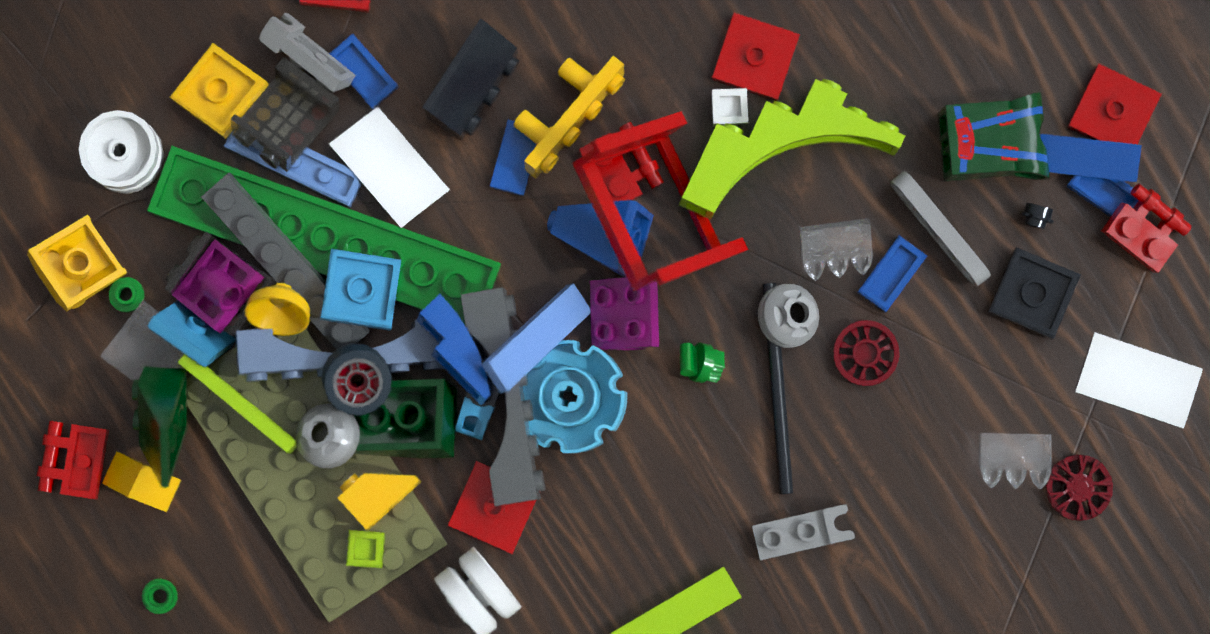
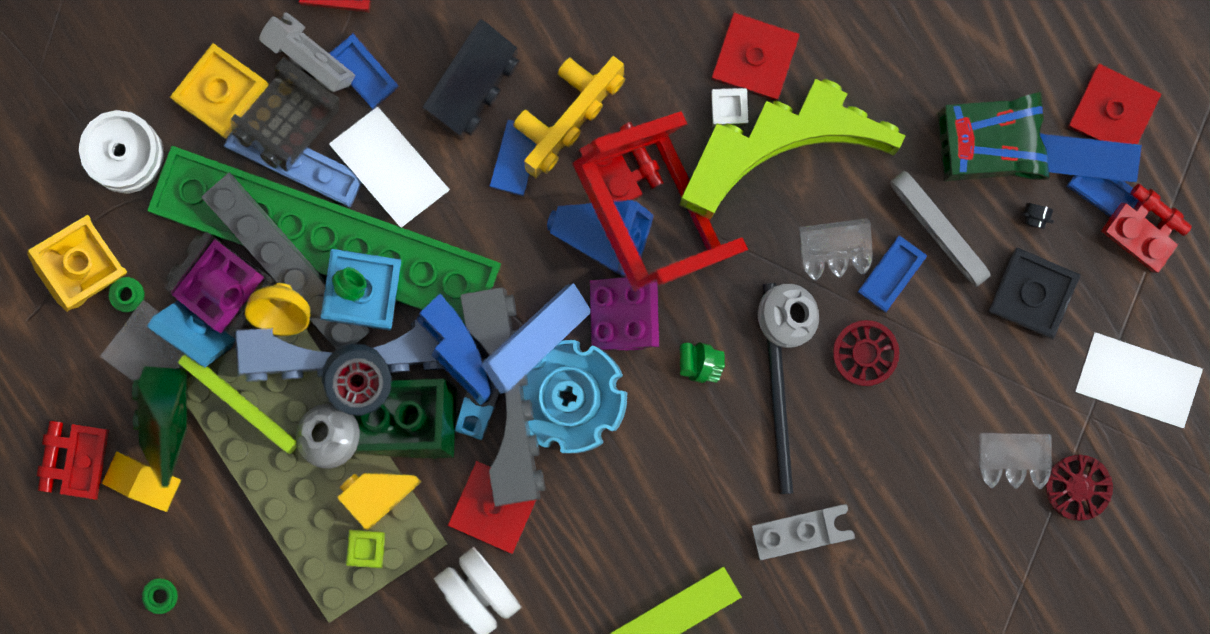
none -> green plate [332,267,367,301]

